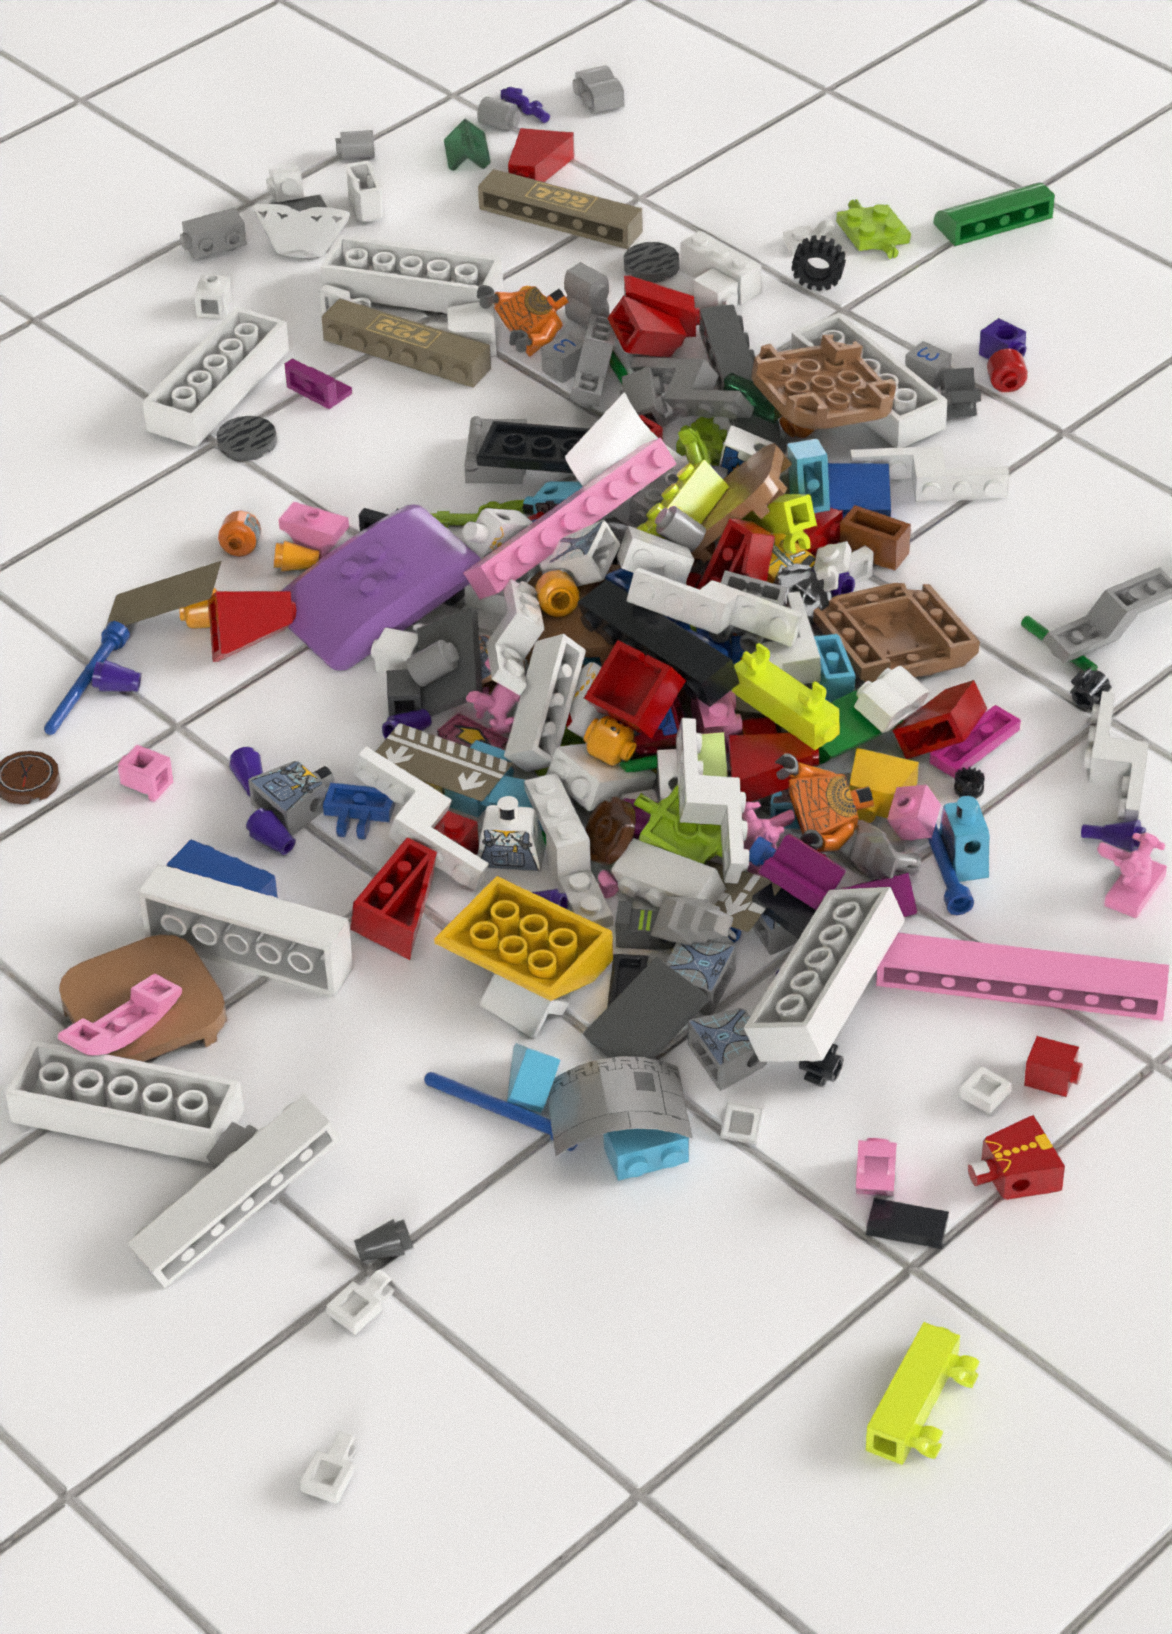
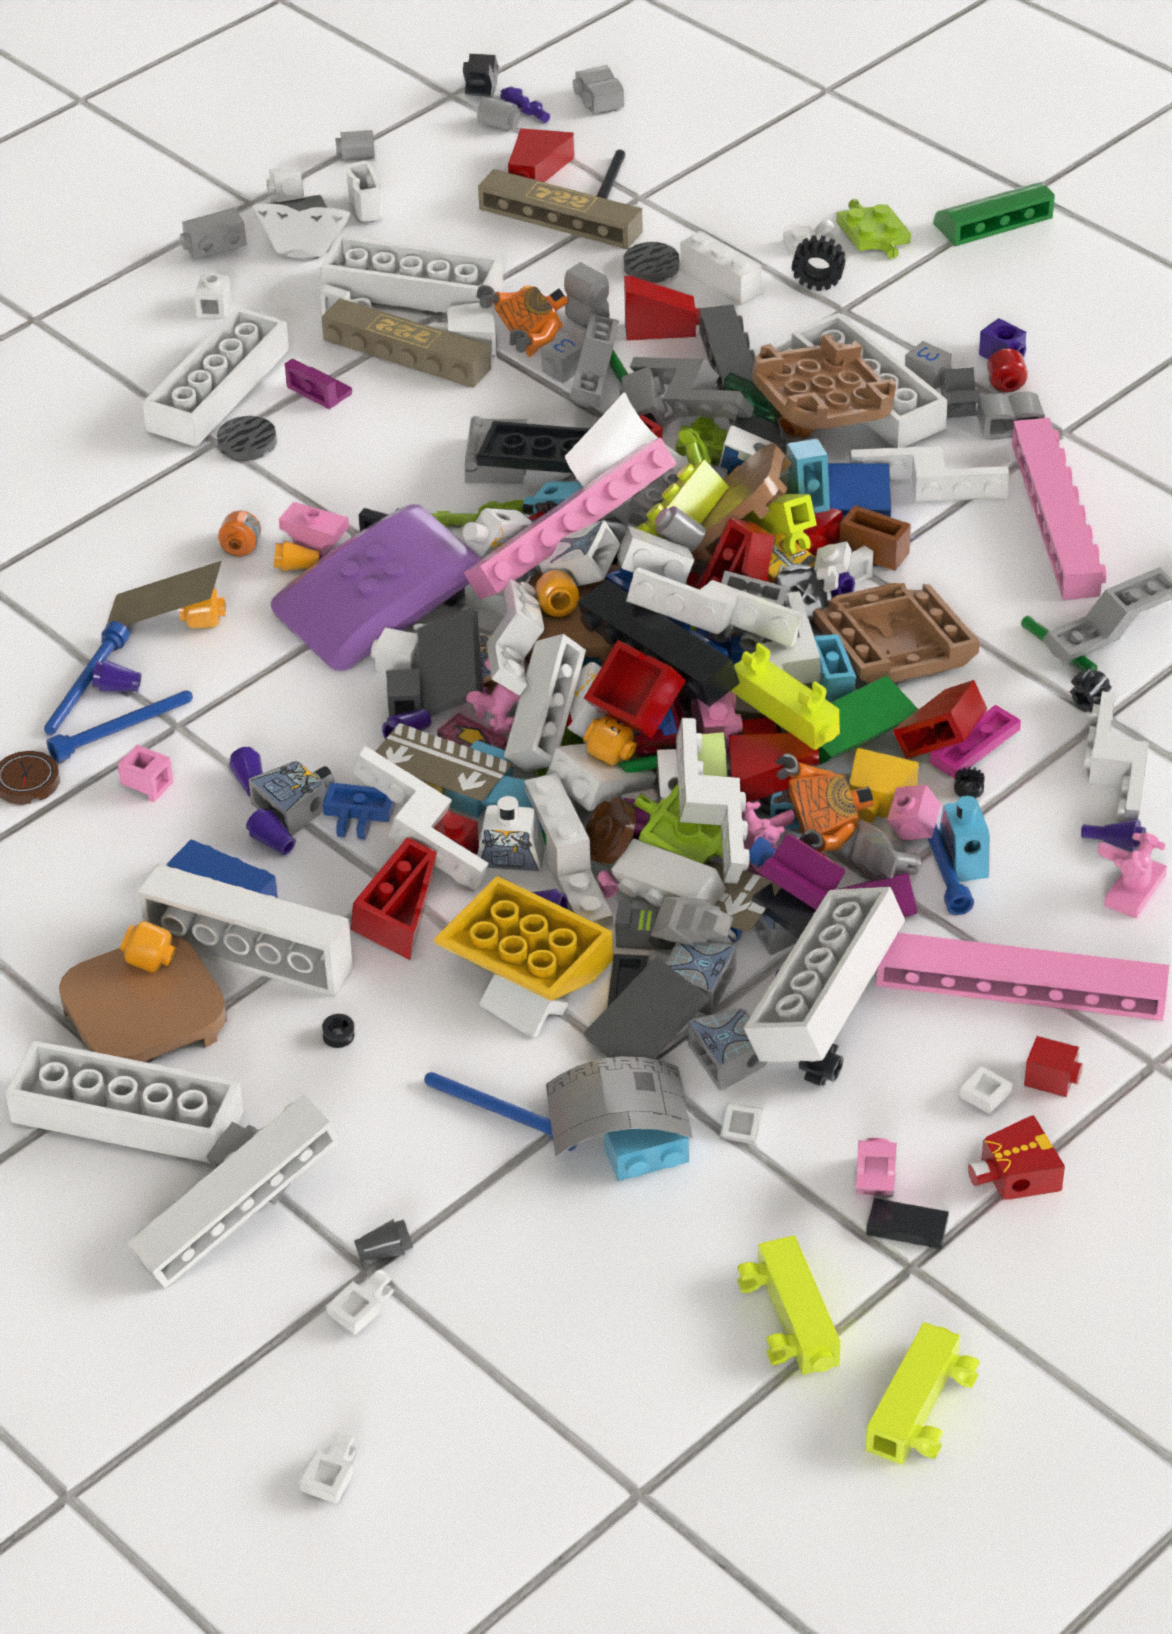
bright pink slope [58,974,182,1055] -> none
red slope [208,591,296,662] -> none
light grey brick [406,640,459,687] -> none
clear green panel [444,118,491,171] -> none
medium azure slope [507,1043,561,1113] -> none
red slope [607,295,687,358] -> none
white brick [693,268,738,308] -> none
white brick [854,666,930,733] -> none
none -> blue piece [46,690,193,763]
none -> light orange head [120,921,176,973]
none -> black bush [322,1014,355,1048]
none -> black brick [462,53,499,97]
none -> black bar [597,149,626,199]
none -> neon yellow brick [737,1235,841,1375]
none -> light grey brick [977,392,1045,439]
none -> bright pink brick [1012,418,1106,600]

